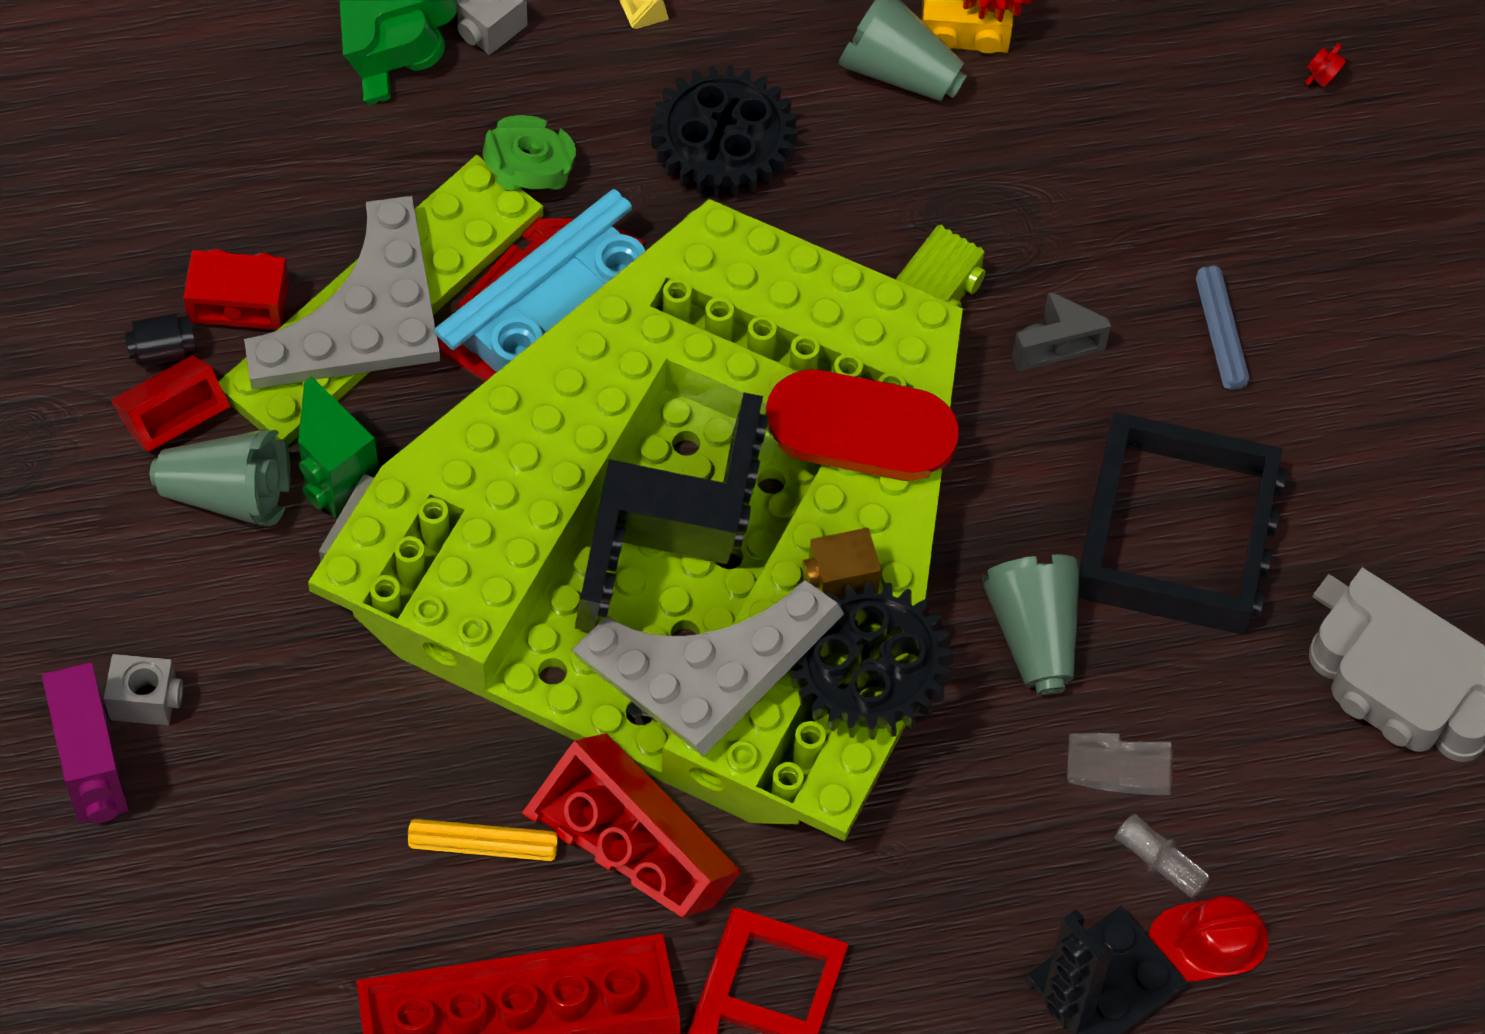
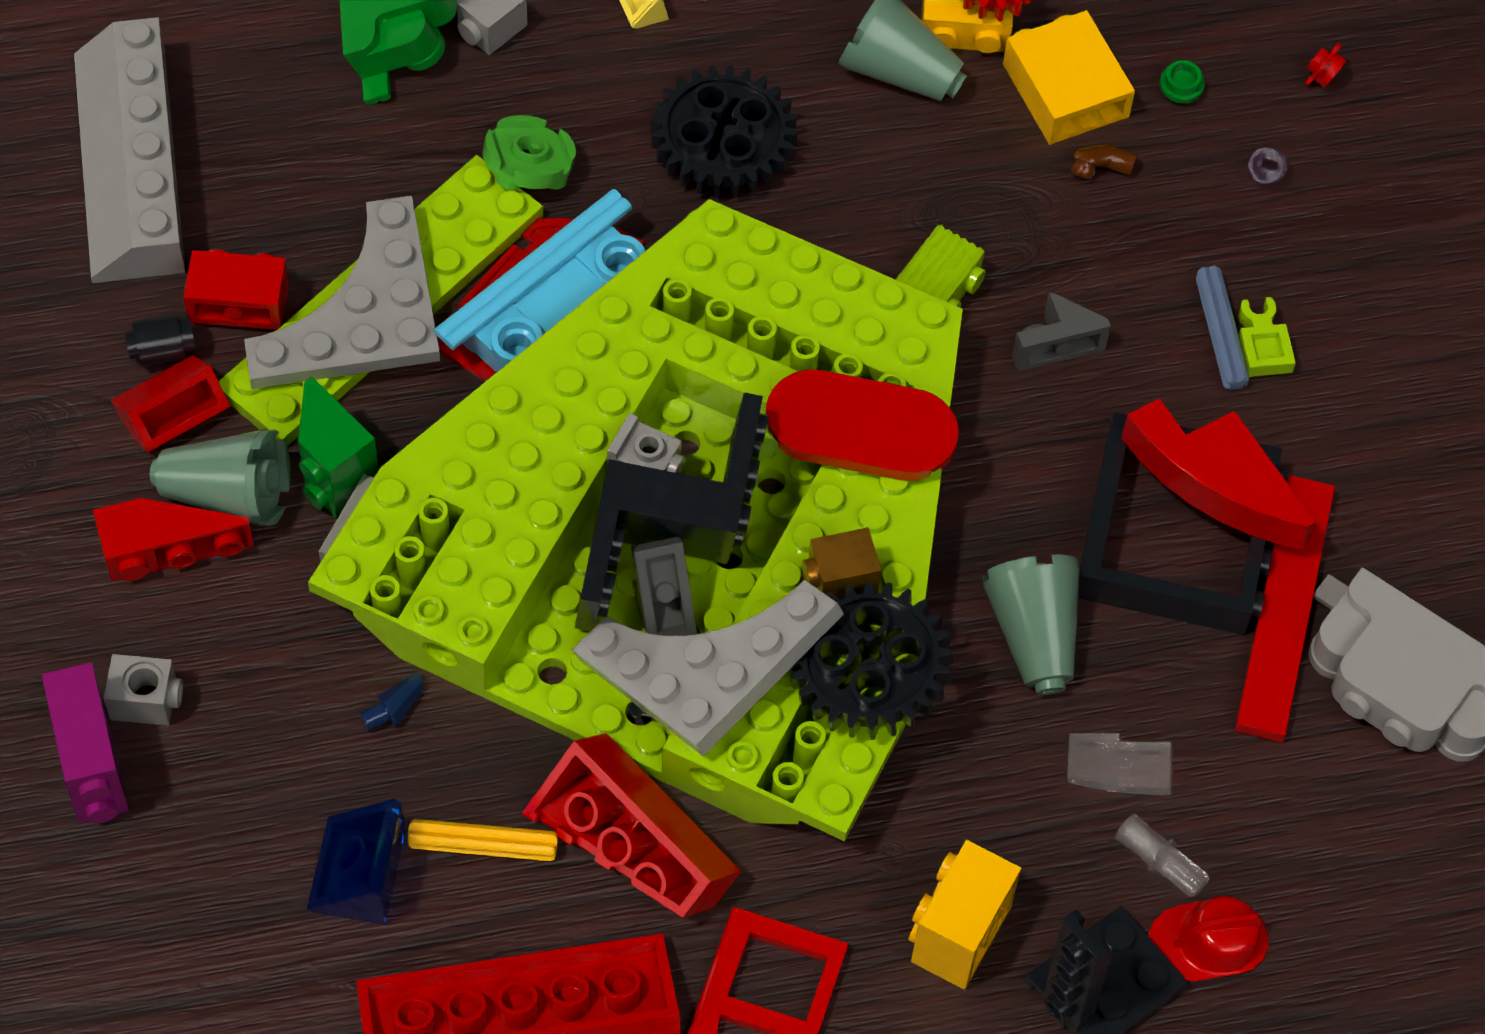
none -> light grey slope [74,17,185,283]
none -> red slope [93,498,254,582]
none -> clear blue slope [307,799,406,924]
none -> dark blue bar [359,670,424,731]
none -> light grey brick [607,413,686,474]
none -> dark grey slope [631,536,697,636]
none -> yellow brick [908,839,1021,990]
none -> yellow brick [1003,10,1135,145]
none -> reddish brown arm [1071,144,1138,179]
none -> red slope [1121,398,1316,549]
none -> green plate [1159,60,1205,103]
none -> red tile [1234,475,1335,743]
none -> lime plate [1238,297,1296,377]
none -> clear purple hinge [1249,147,1288,184]

